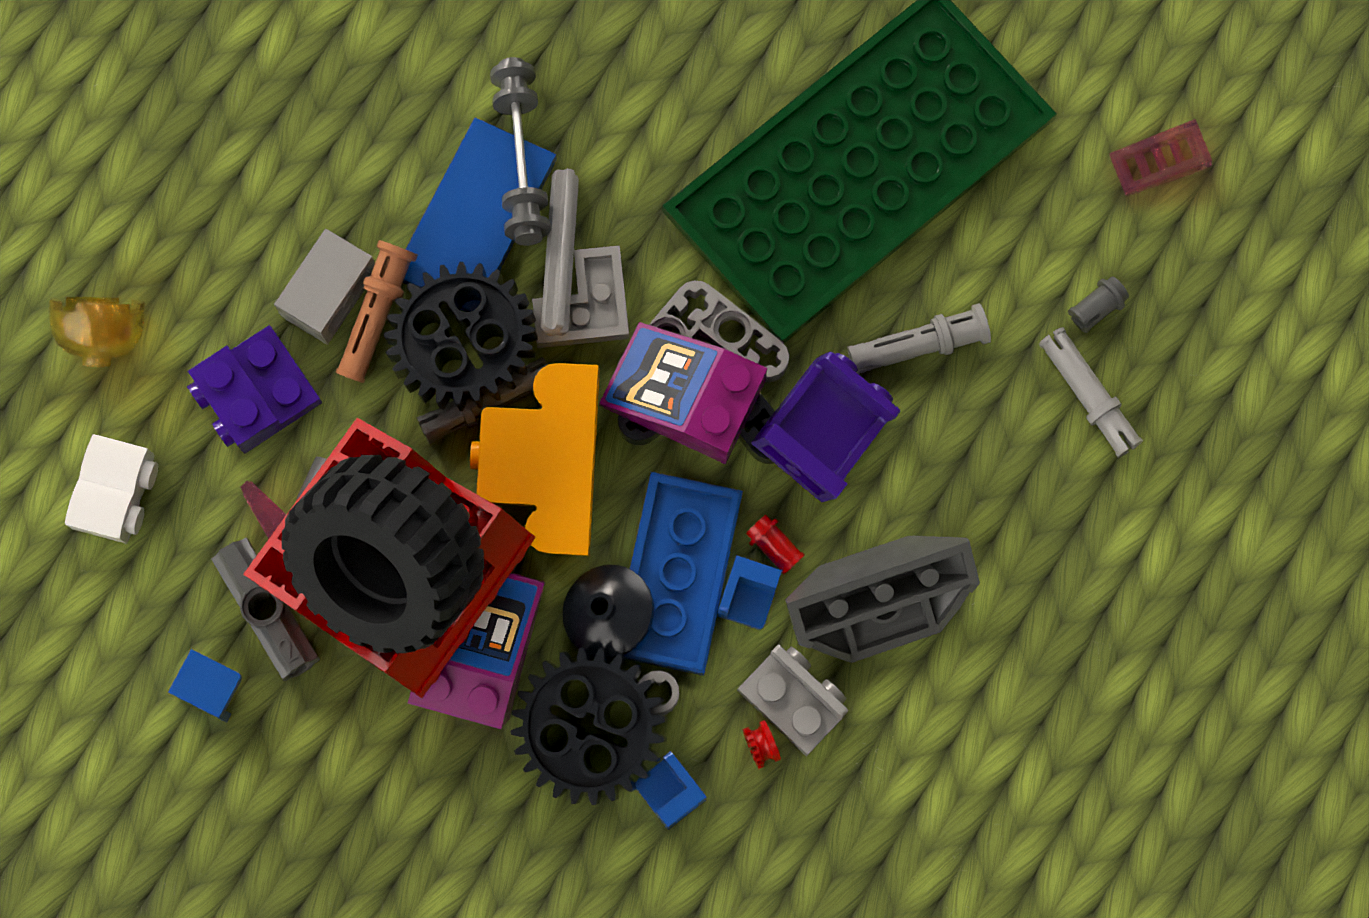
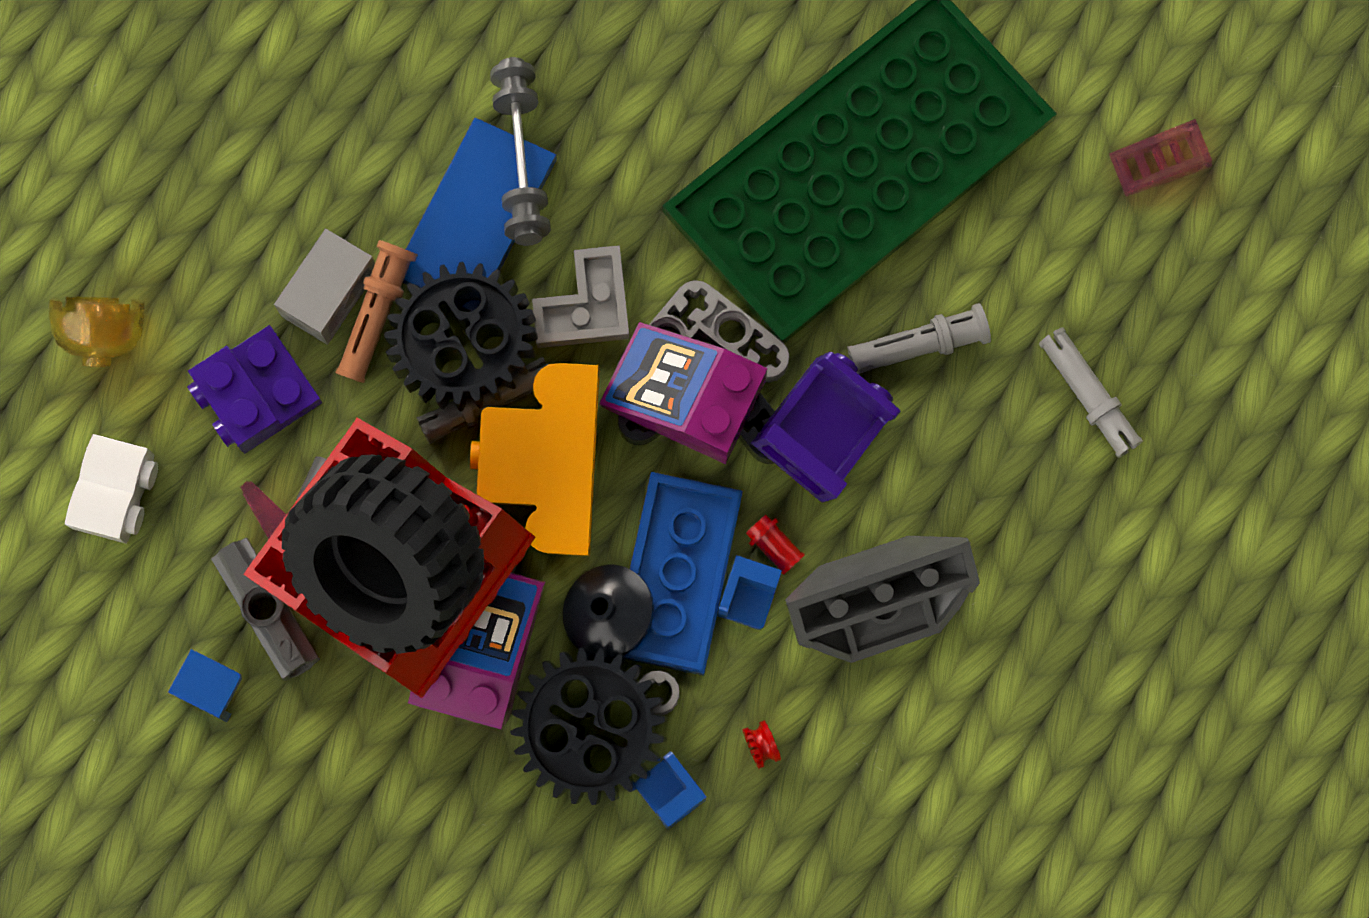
light grey axle [541,168,579,337] -> none
light grey bracket [737,644,848,757] -> none
dark grey pin [1068,277,1129,333] -> none

